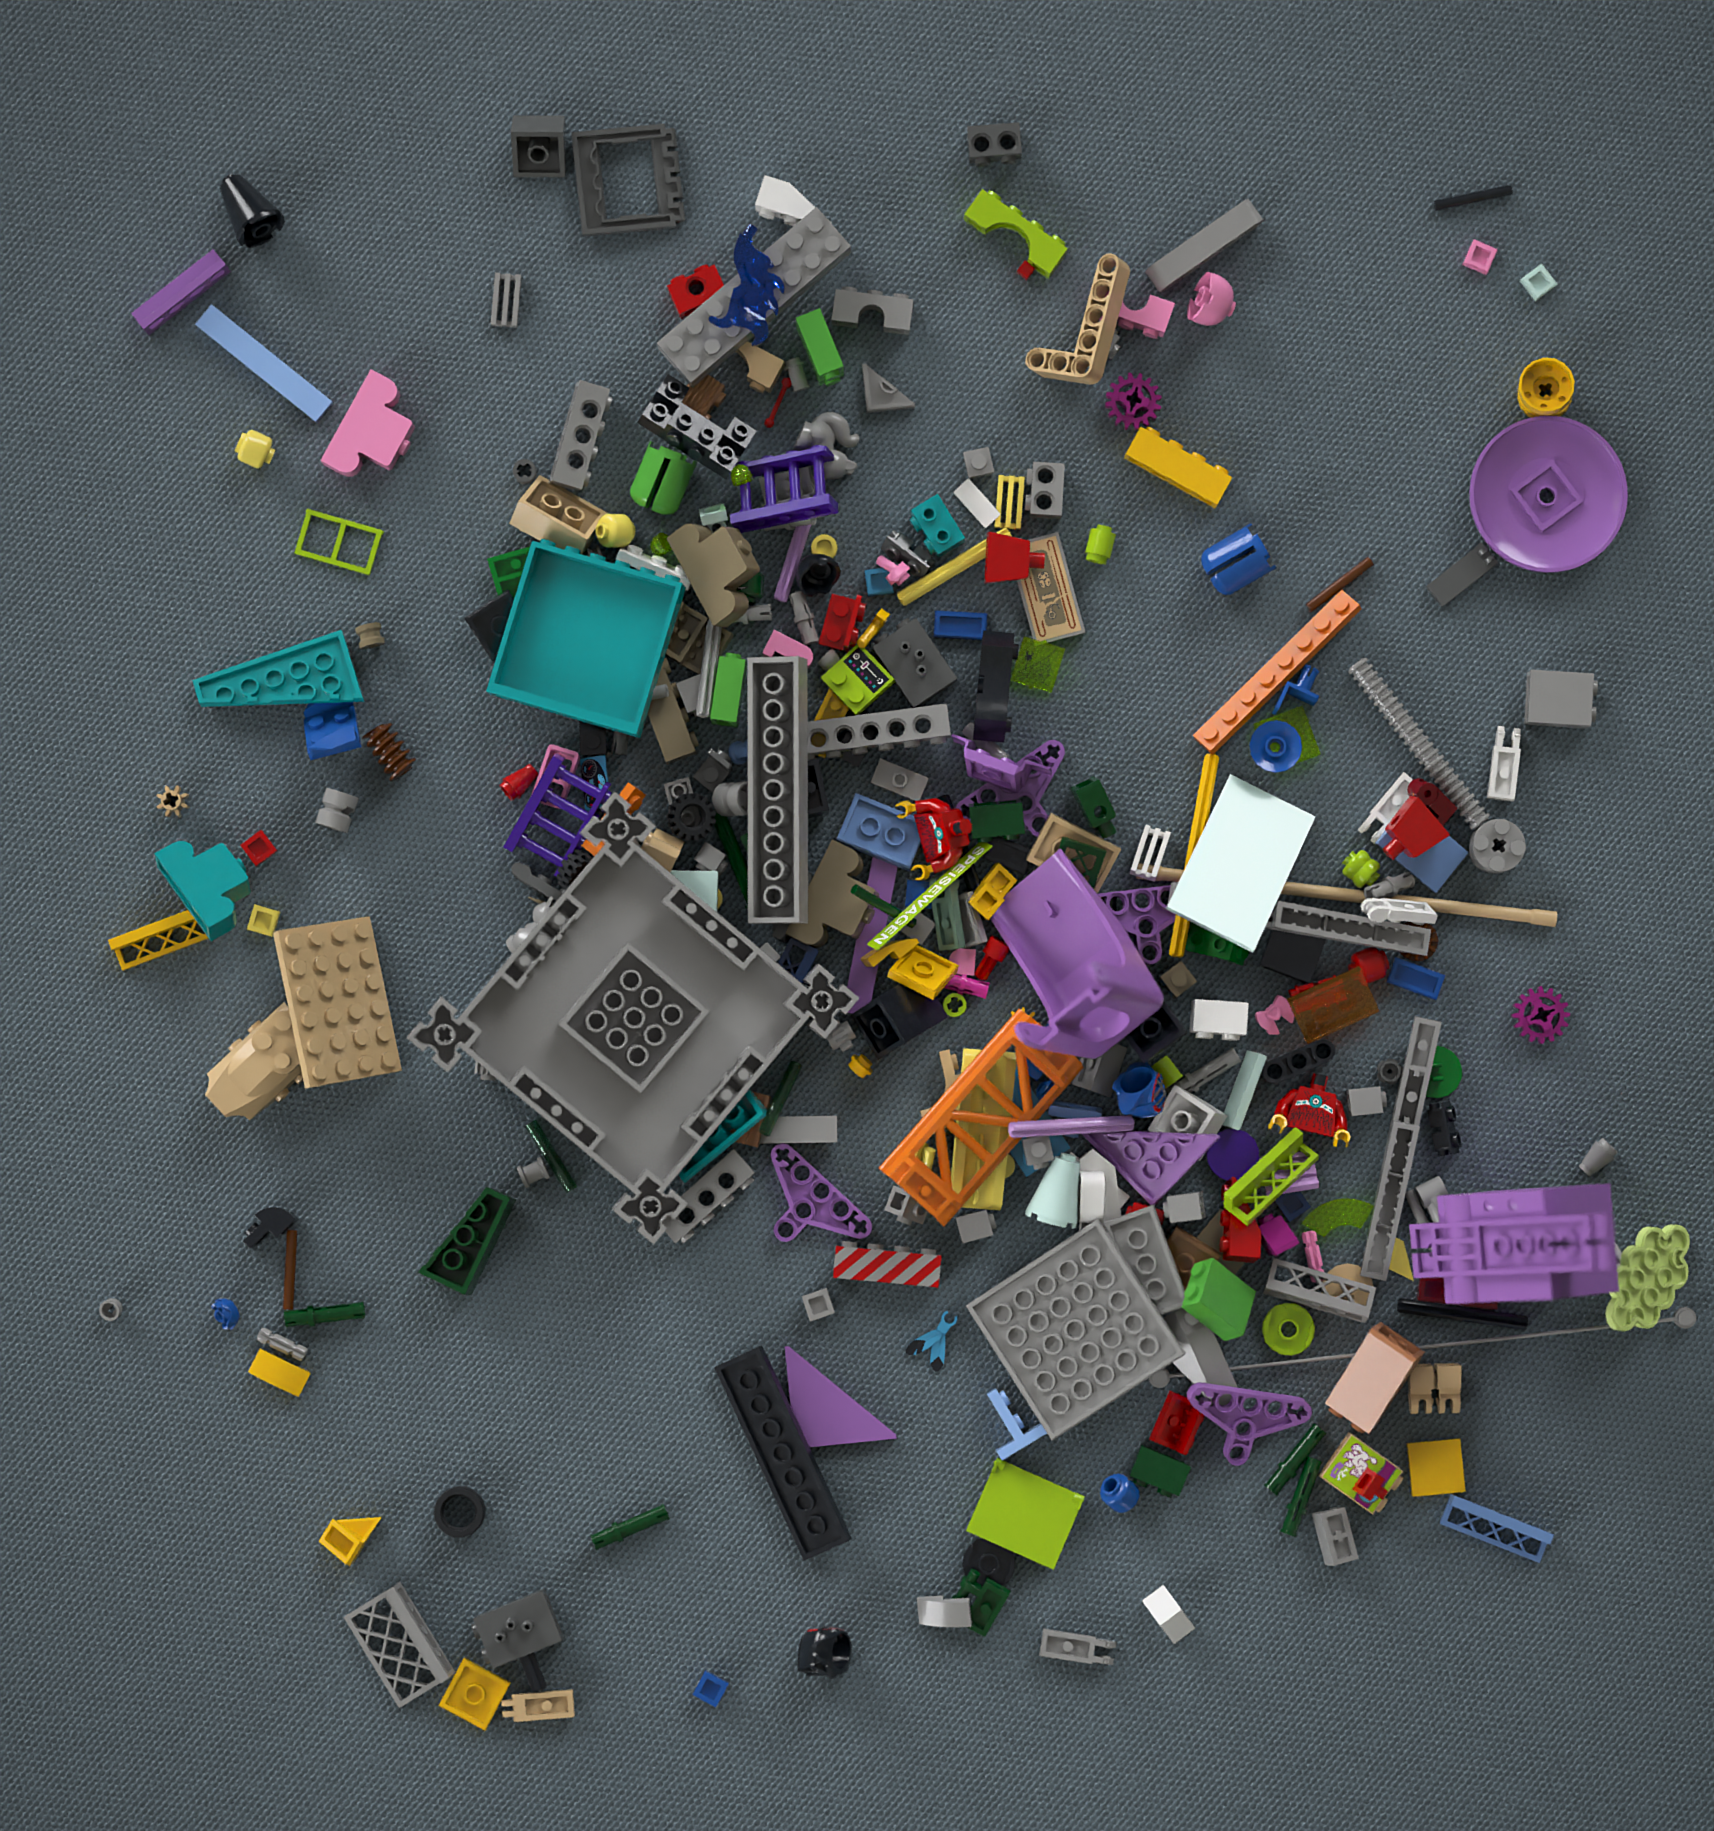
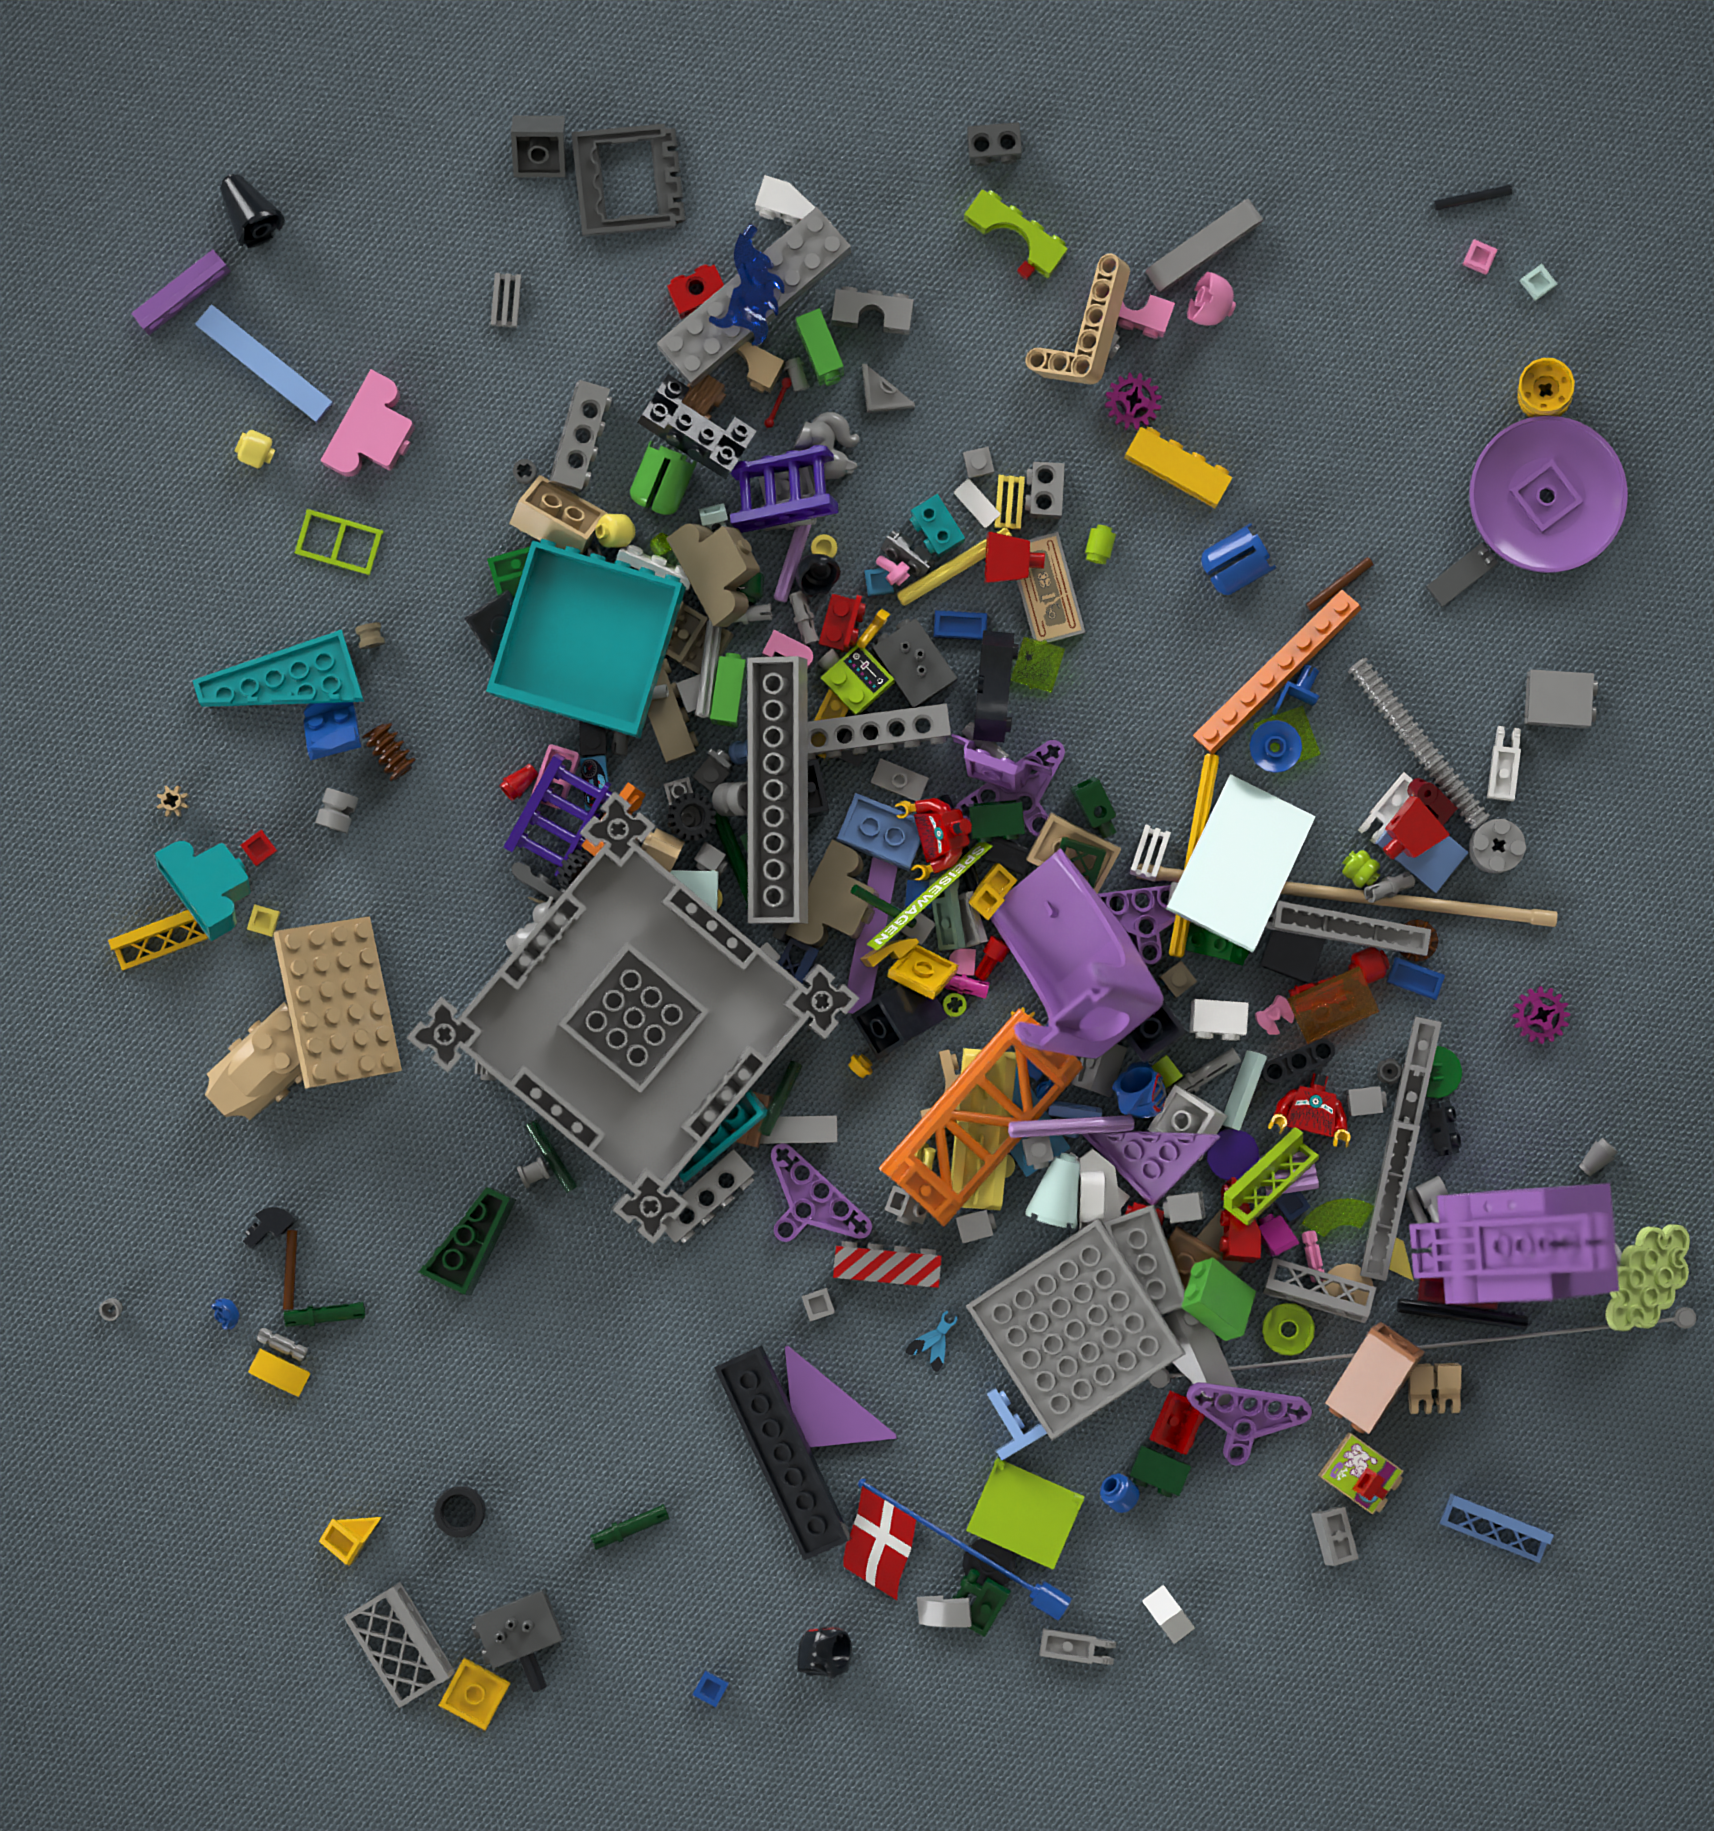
tan hinge [501,1689,575,1722] -> none
clear neon green hinge [731,465,753,486] -> none
light grey gear [827,1019,857,1052] -> none
dark green pin [1264,1423,1327,1496] -> none
dark green pin [1280,1457,1323,1537] -> none
white hinge [1361,898,1438,925] -> none
yellow tile [1406,1438,1466,1497] -> none
none -> flag [843,1479,1072,1621]

